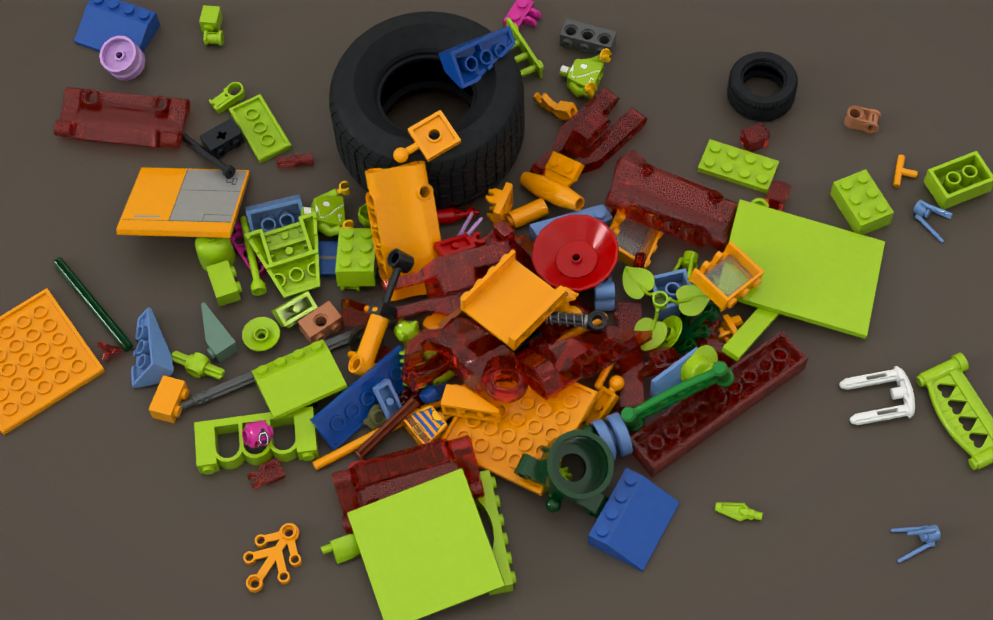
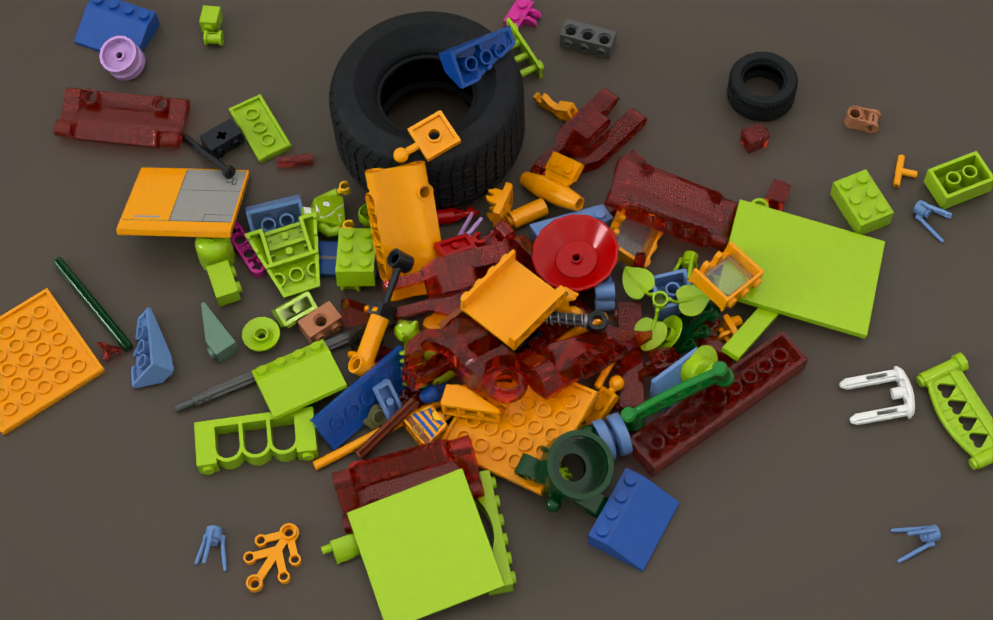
light orange brick [148,375,189,423] -> none
lime axle [171,351,225,380] -> none
lime piece [209,82,245,114] -> none
lime piece [240,216,267,296] -> none
dark pink head [242,420,274,448] -> none
clear red plate [247,458,285,489] -> none
lime torso [559,48,612,99] -> none
lime plate [697,139,779,194] -> none
lime piece [715,502,763,522] -> none
none -> medium blue plant [195,525,227,571]

